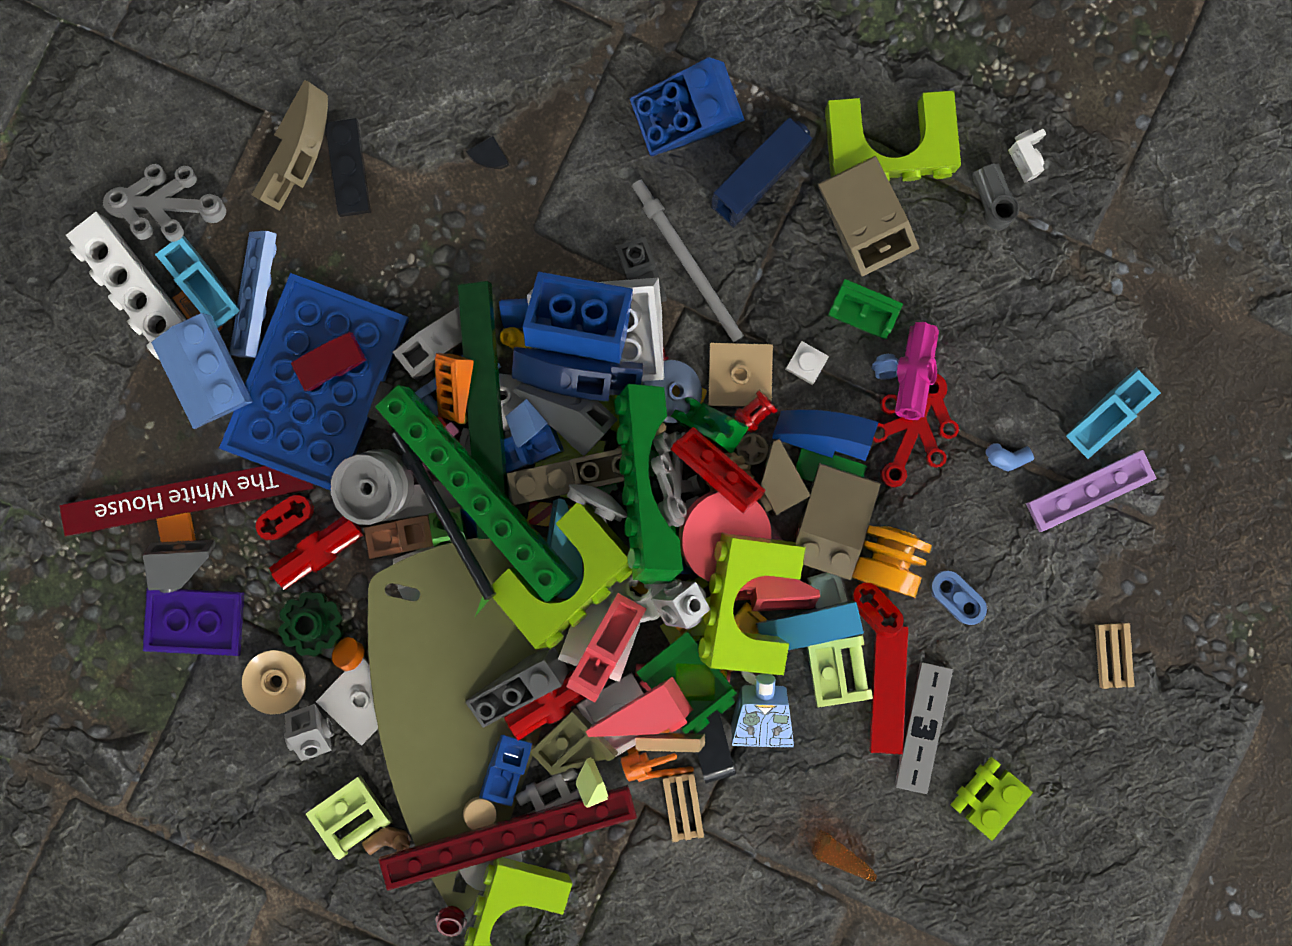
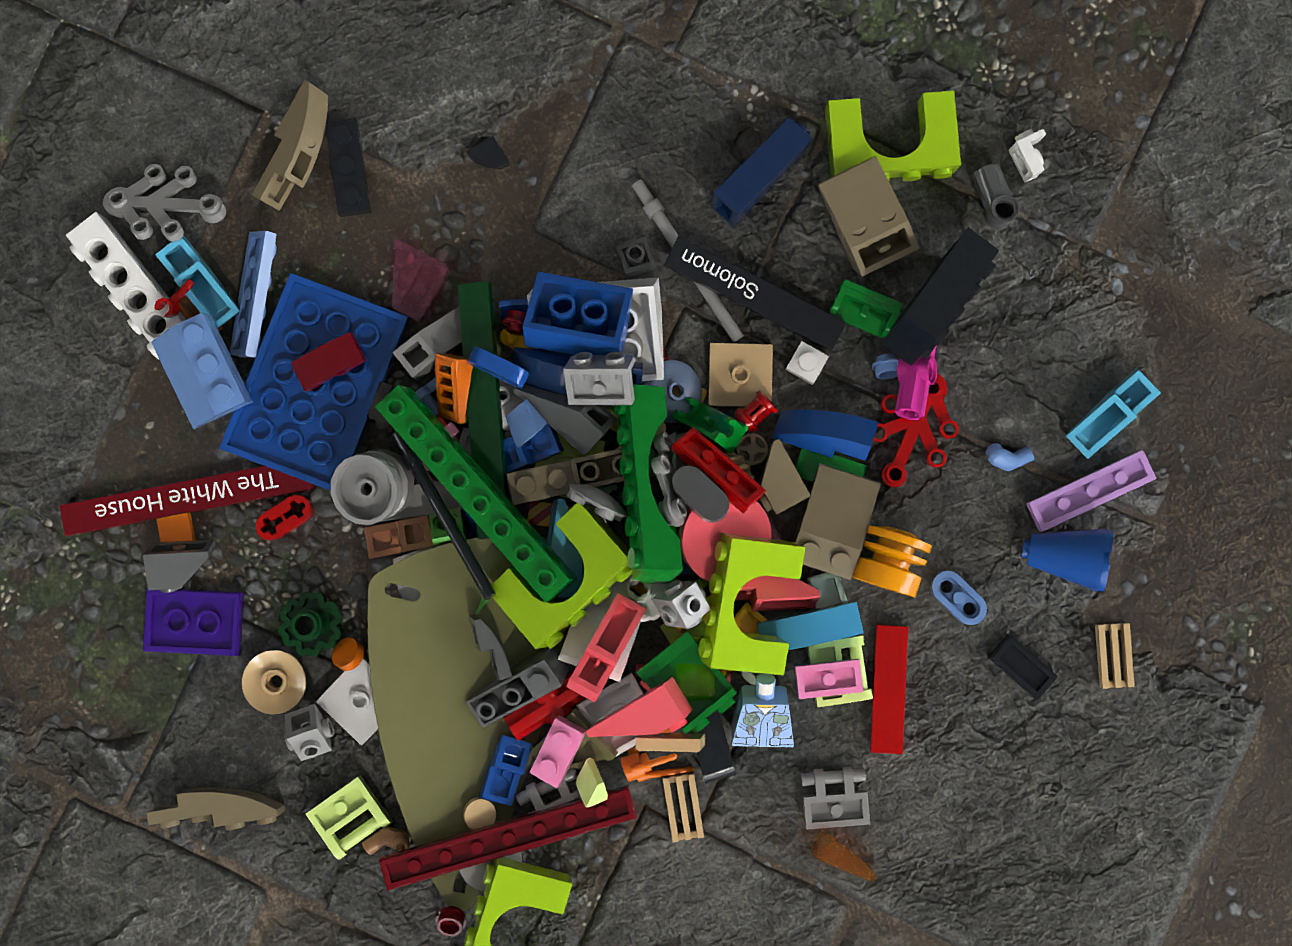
red piece [269,516,364,590] -> none
blue slope [630,57,745,156] -> none
red beam [851,582,904,638] -> none
light grey tile [894,662,953,794] -> none
lime plate [950,757,1033,841] -> none
none -> dark tan slope [146,787,286,830]
none -> red hand [154,279,195,318]
none -> clear pink wing [392,239,451,324]
none -> blue beam [467,347,529,389]
none -> dark grey slope [469,614,512,680]
none -> dark red plate [502,310,526,336]
none -> bright pink plate [529,715,586,788]
none -> light grey bracket [563,352,635,405]
none -> black tile [663,236,846,351]
none -> dark grey tile [672,466,729,523]
none -> bright pink plate [794,659,863,699]
none -> light grey plate [801,766,870,830]
none -> black brick [880,227,999,366]
none -> black tile [987,634,1058,701]
none -> blue cone [1021,529,1113,592]

